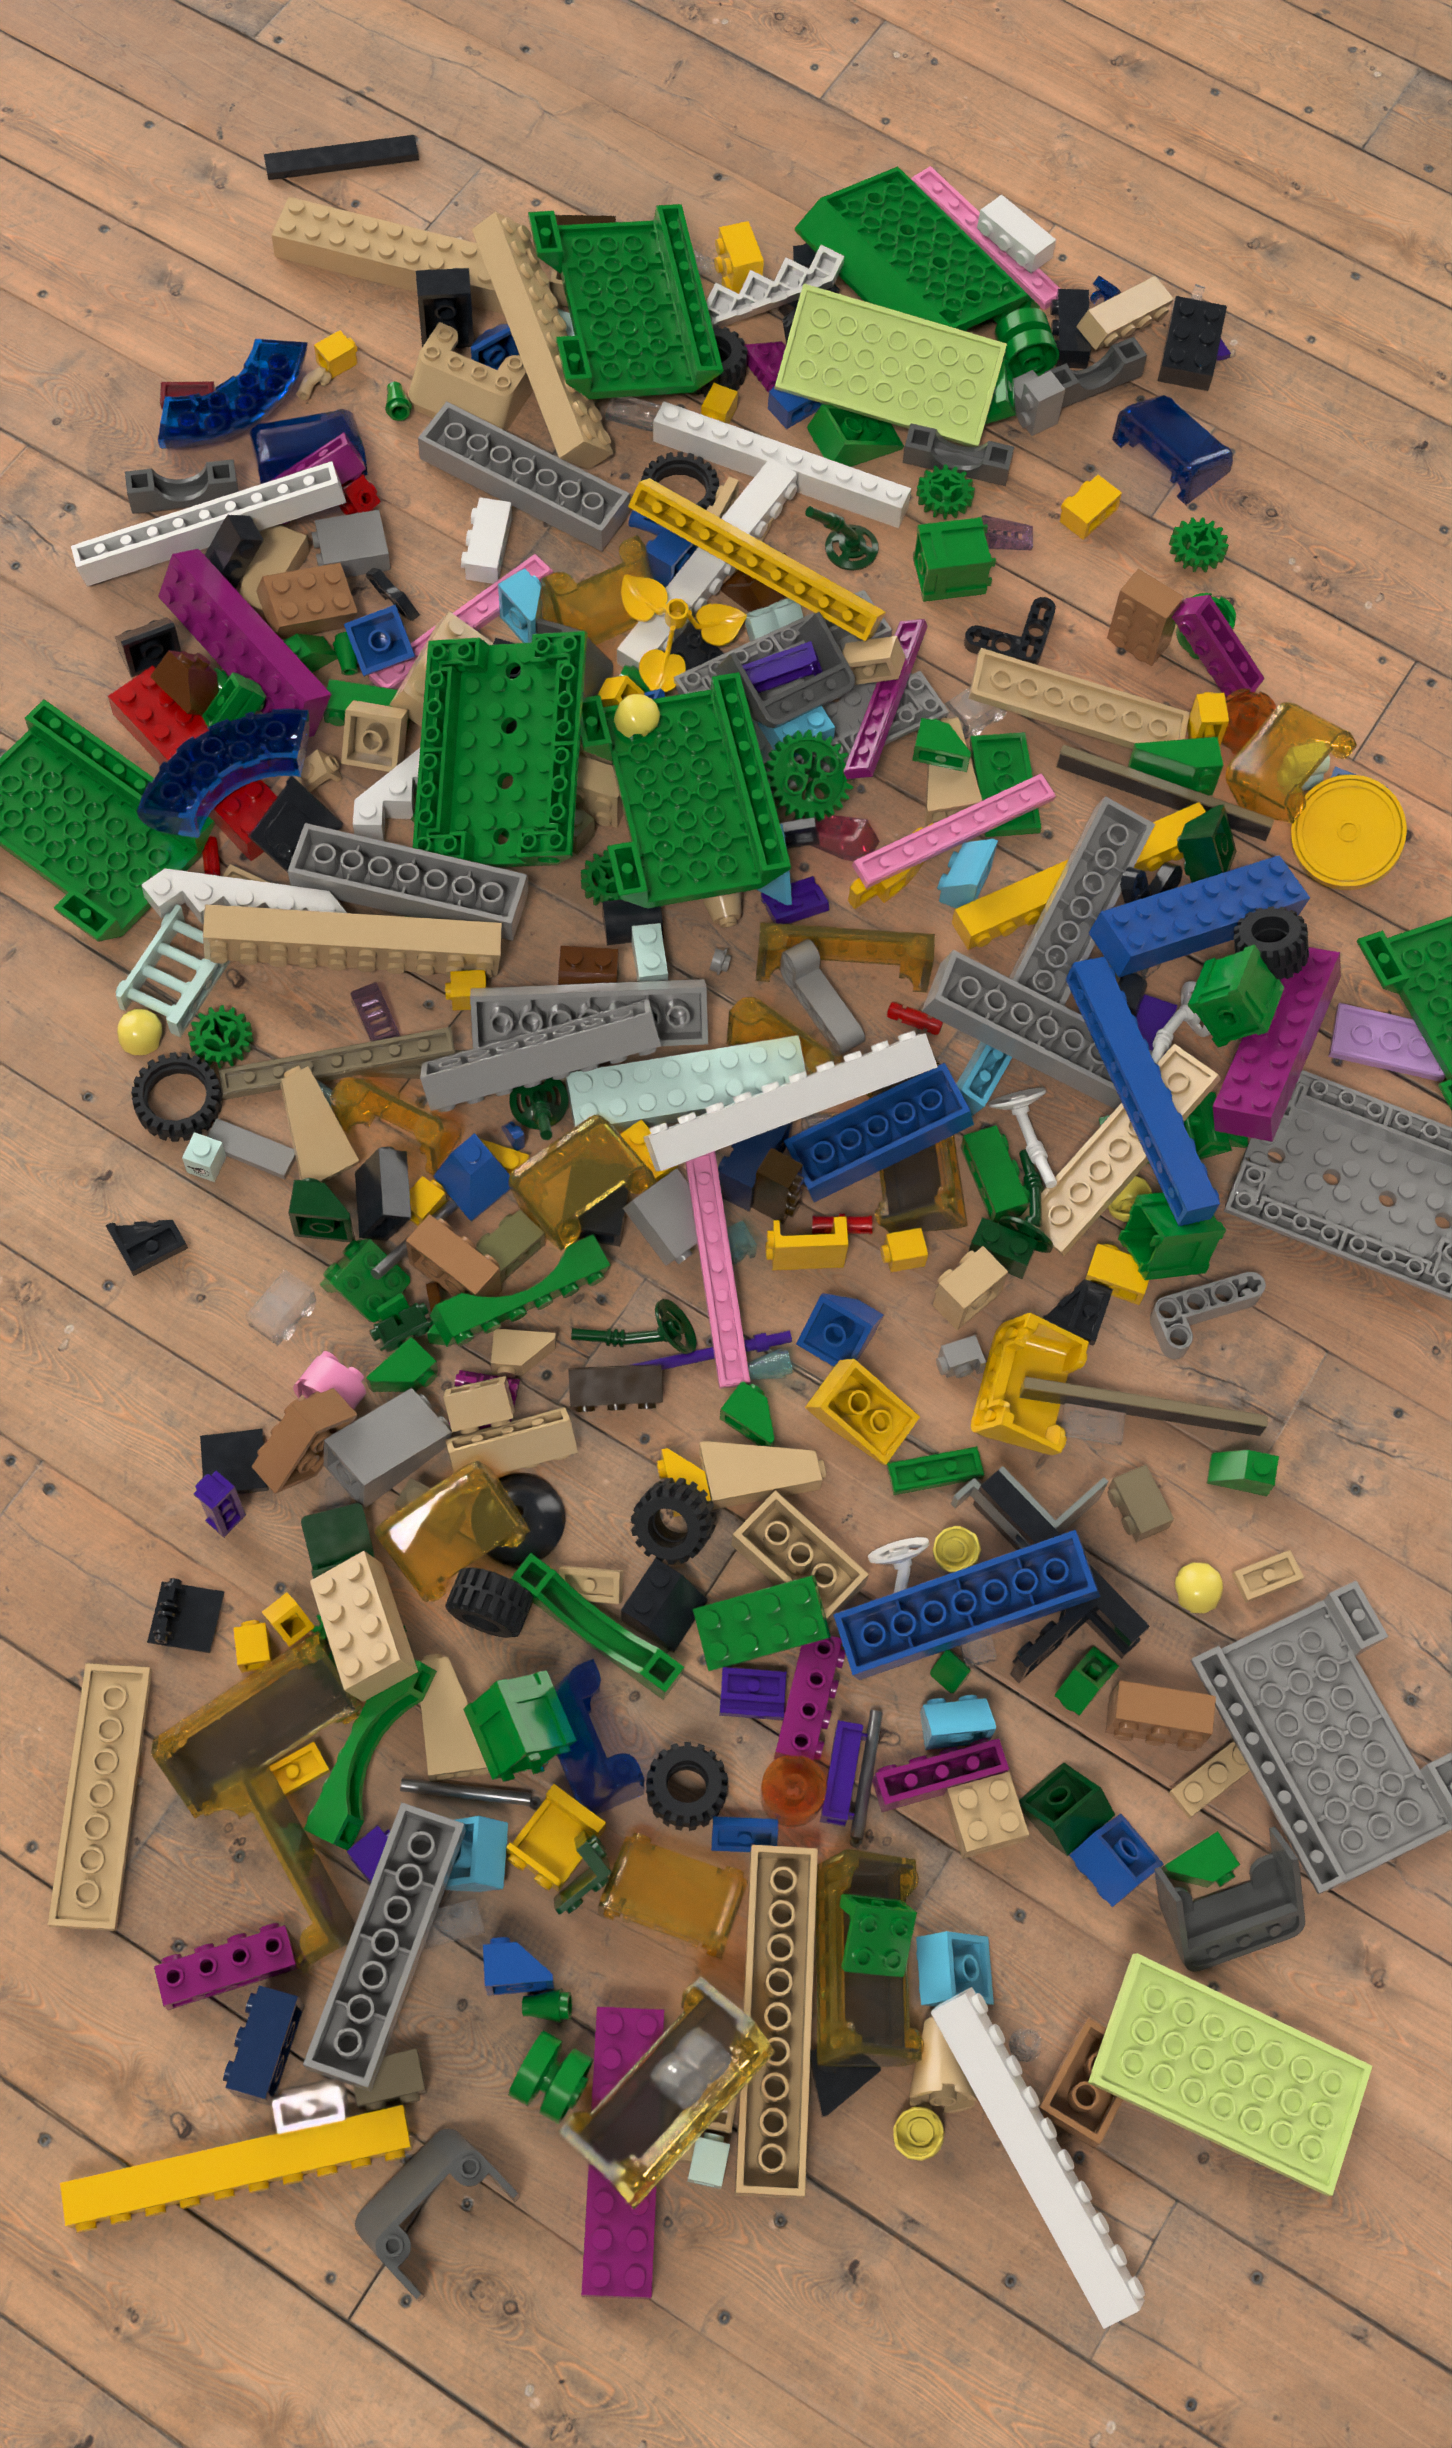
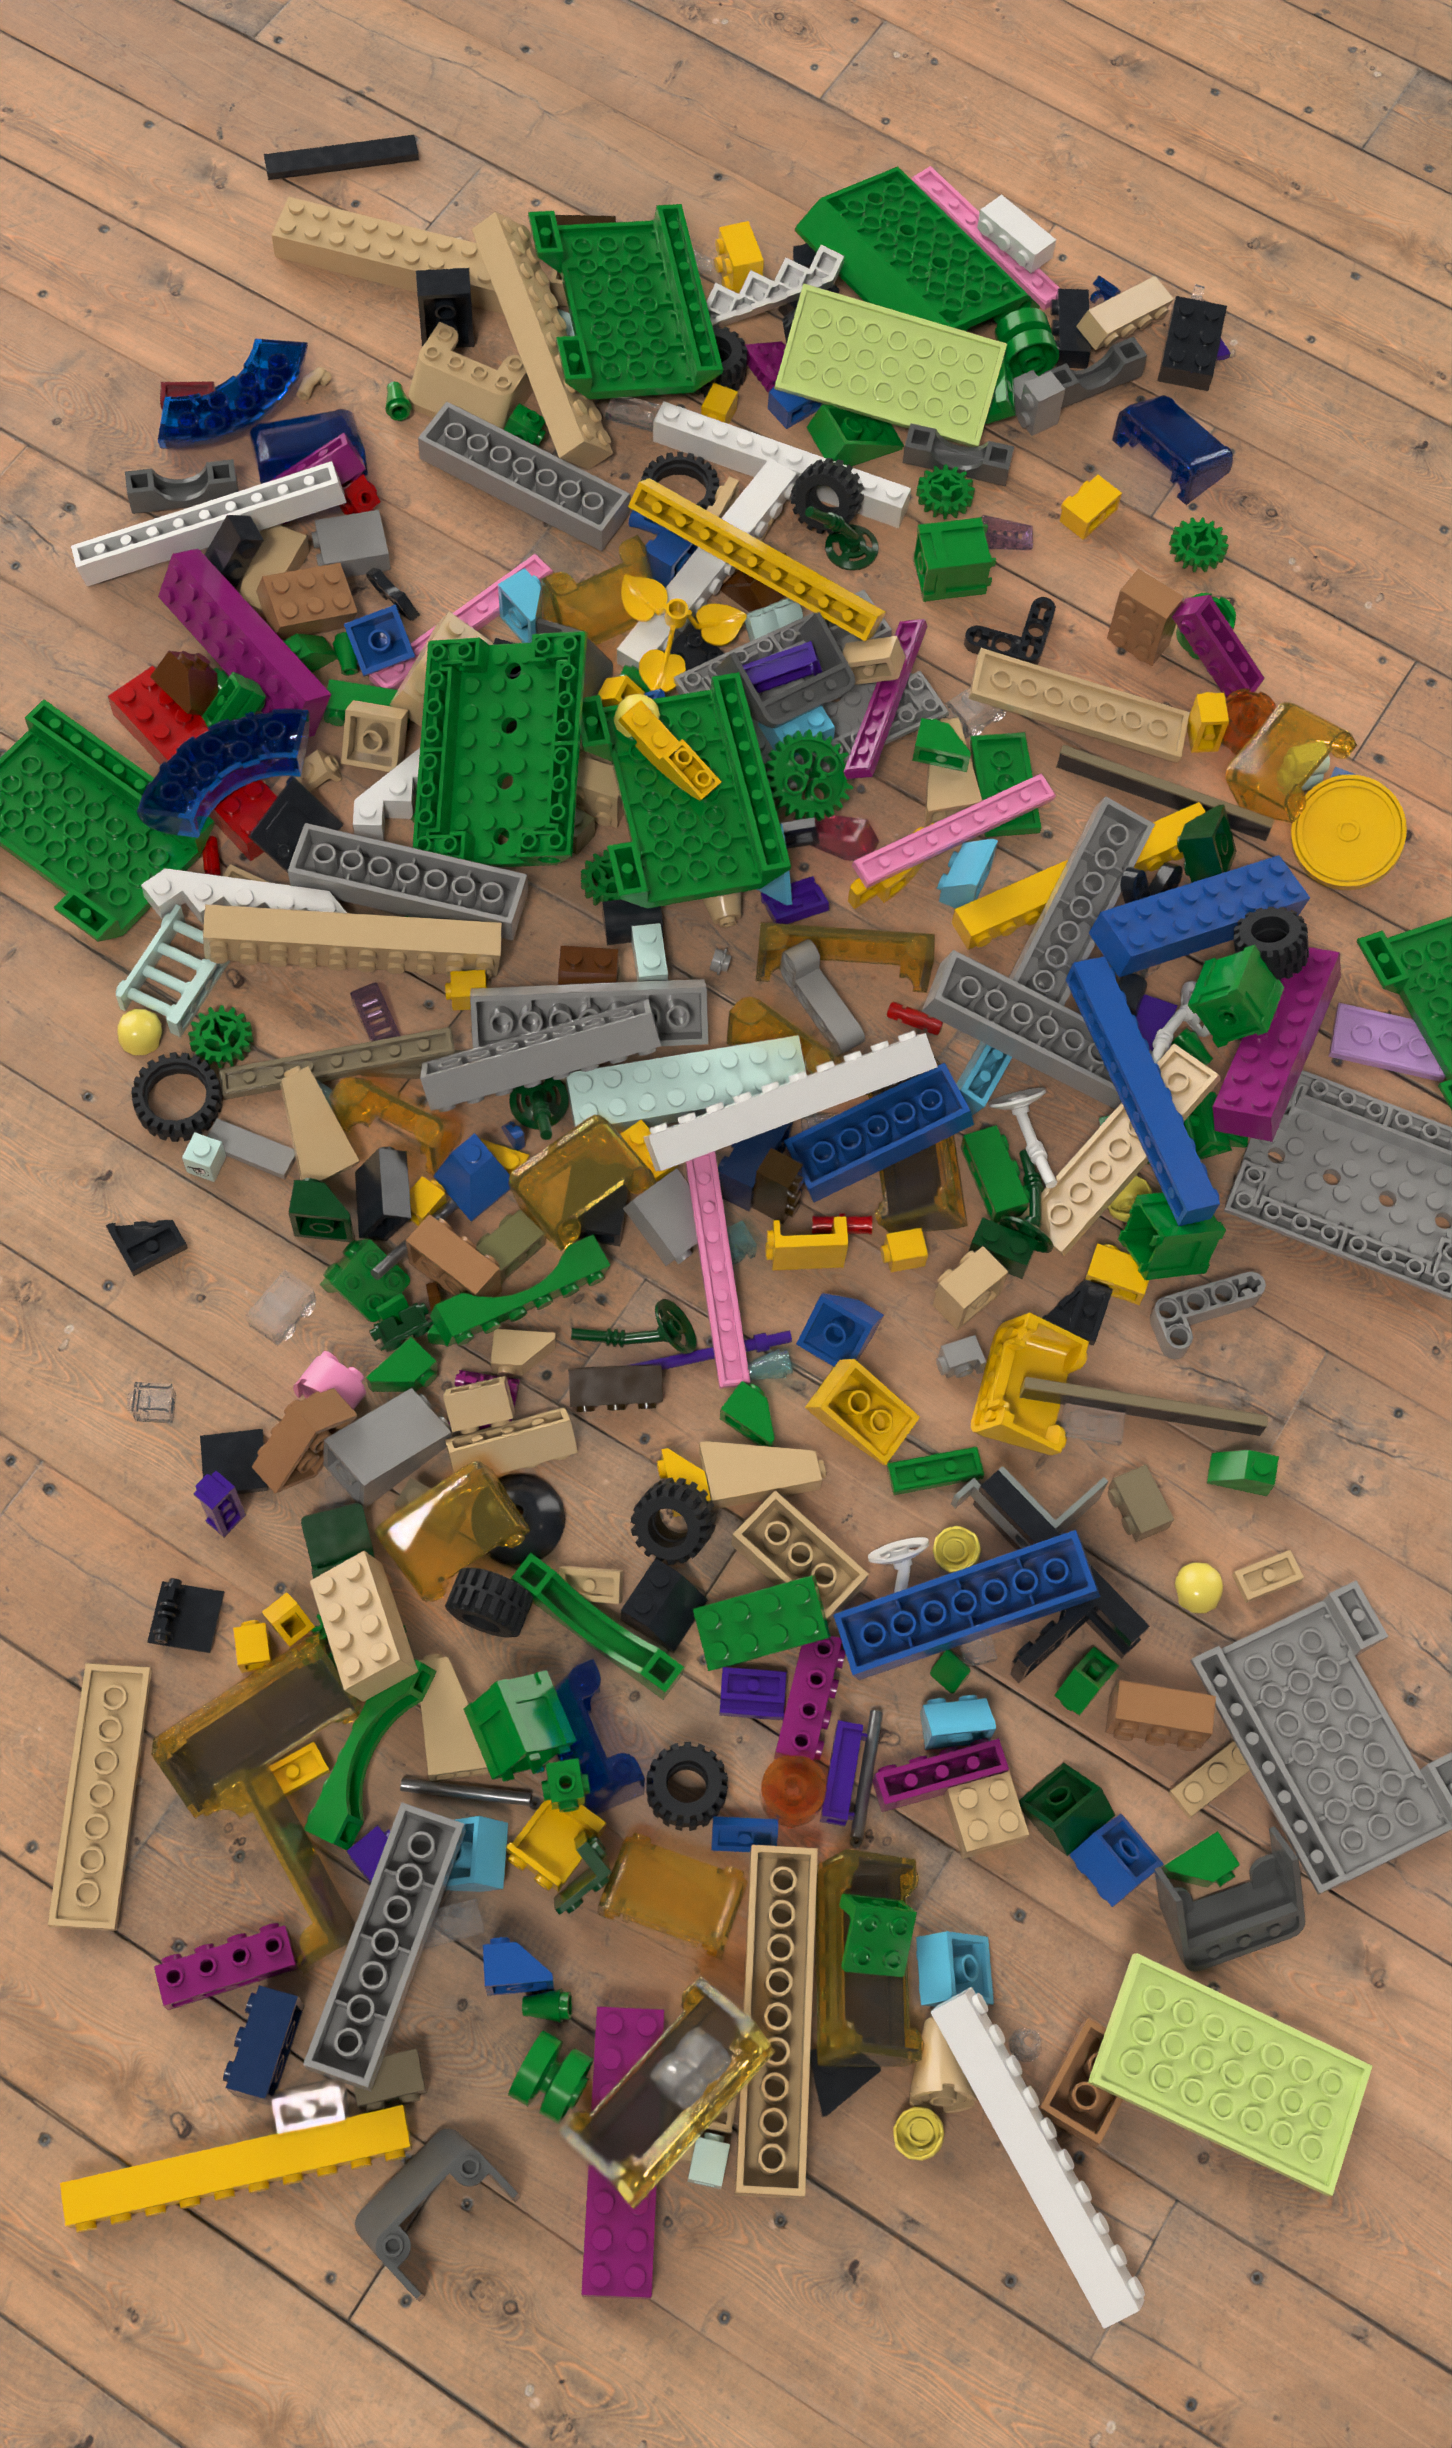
black slope [115,617,181,678] -> none
yellow brick [314,330,358,379] -> none
white brick [461,497,512,584] -> none
blue slope [471,324,519,370] -> none
green slope [1128,737,1224,796] -> none
none -> clear brick [127,1382,176,1423]
none -> green brick [504,403,546,446]
none -> green brick [541,1758,590,1813]
none -> yellow slope [618,700,721,801]
none -> black tyre [791,458,864,534]
none -> green cone [1171,1028,1214,1066]

